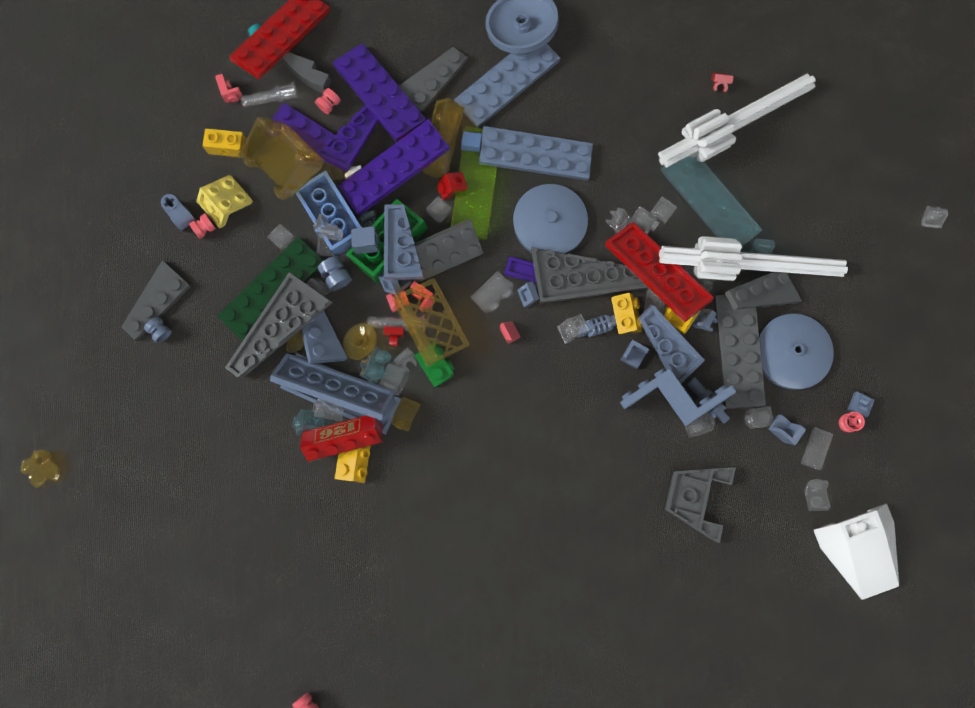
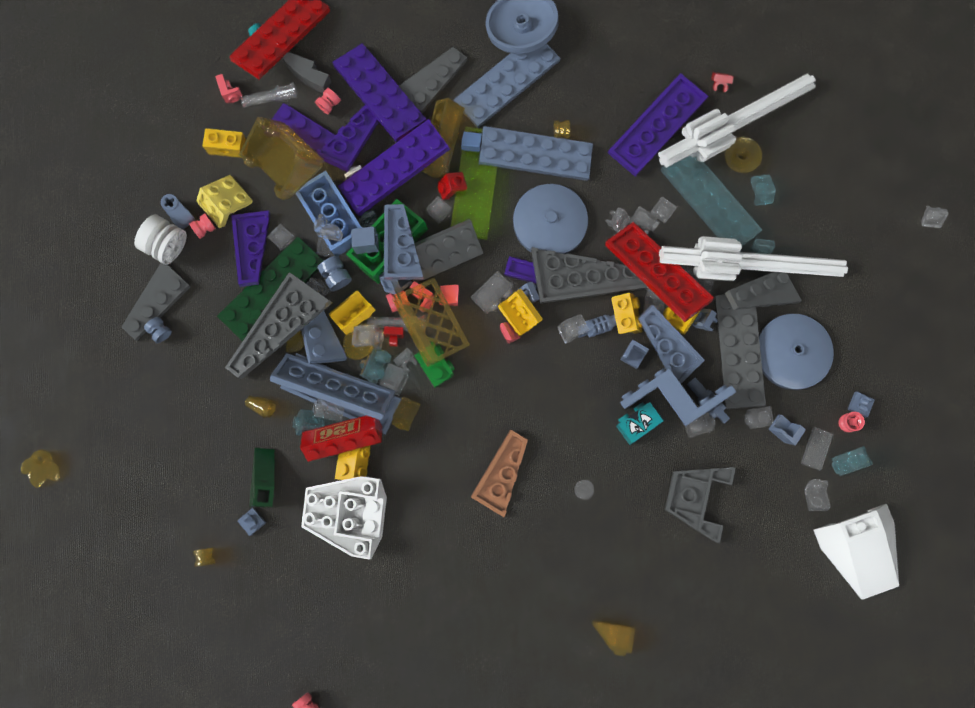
none -> white wheel [134,214,187,265]
none -> clear yellow wheel [193,548,215,567]
none -> dark purple wing [231,210,270,287]
none -> sand blue tile [237,508,266,536]
none -> clear yellow cone [245,396,276,418]
none -> dark green slope [249,448,274,508]
none -> white wedge [301,476,387,560]
none -> yellow bracket [329,290,375,335]
none -> clear bracket [352,324,384,349]
none -> coral slope [439,285,459,306]
none -> nougat wing [471,430,528,518]
none -> yellow bracket [498,288,543,336]
none -> clear yellow wheel [554,120,570,139]
none -> clear tile [574,480,594,500]
none -> clear yellow slope [592,620,635,656]
none -> dark purple plate [608,73,709,177]
none -> teal brick [616,402,663,445]
none -> clear yellow dish [725,137,762,173]
none -> clear light blue bracket [750,174,776,206]
none -> clear light blue hips [831,446,873,476]

